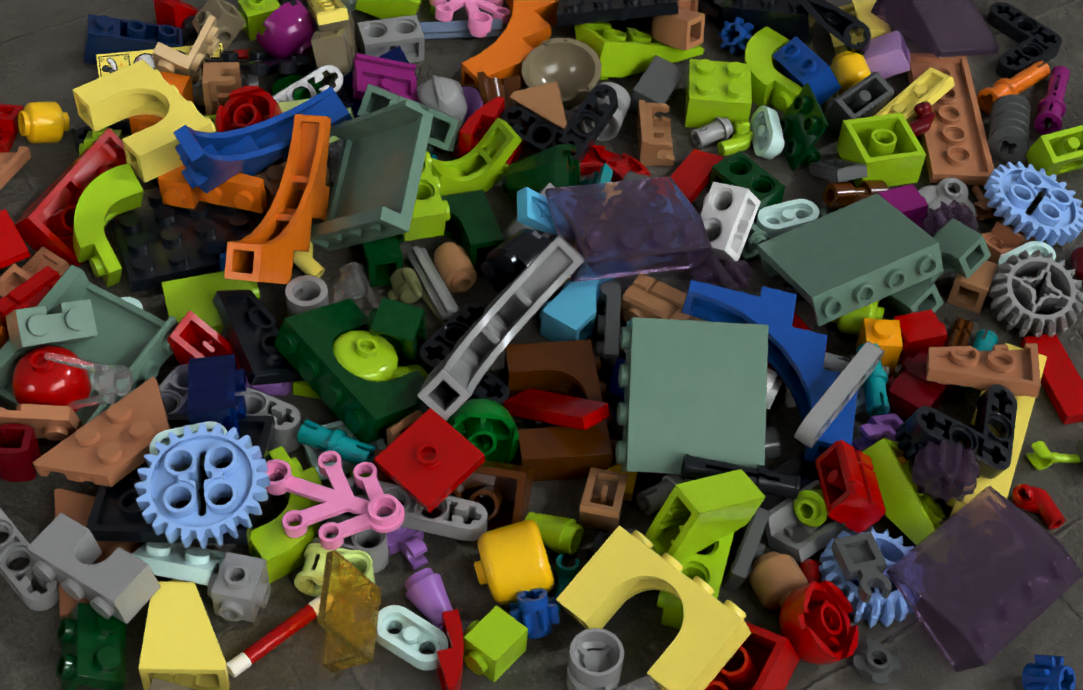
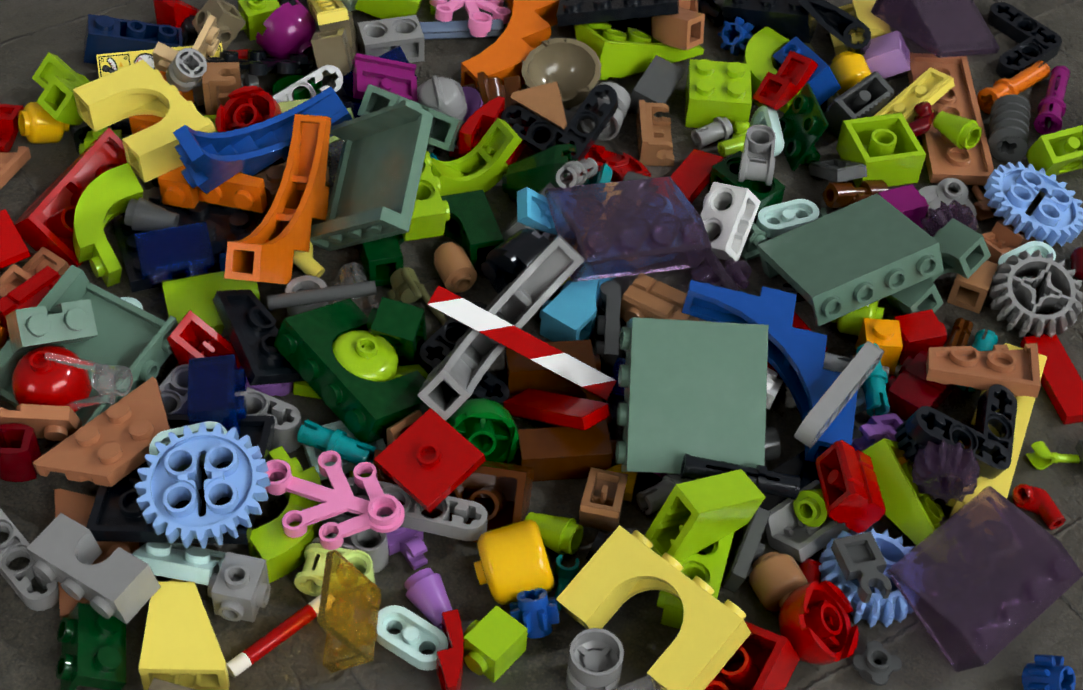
light grey axle [407,245,459,321] -> none
none -> lime arch [32,52,90,125]
none -> dark grey cone [124,197,179,234]
none -> clear blue brick [134,222,215,284]
none -> light grey wheel [166,48,207,92]
none -> dark grey bar [267,280,377,310]
none -> sticker [427,285,616,401]
none -> light grey pin [556,157,598,188]
none -> light grey piece [738,125,776,186]
none -> red slope [752,50,818,111]
none -> lime cone [933,111,982,149]

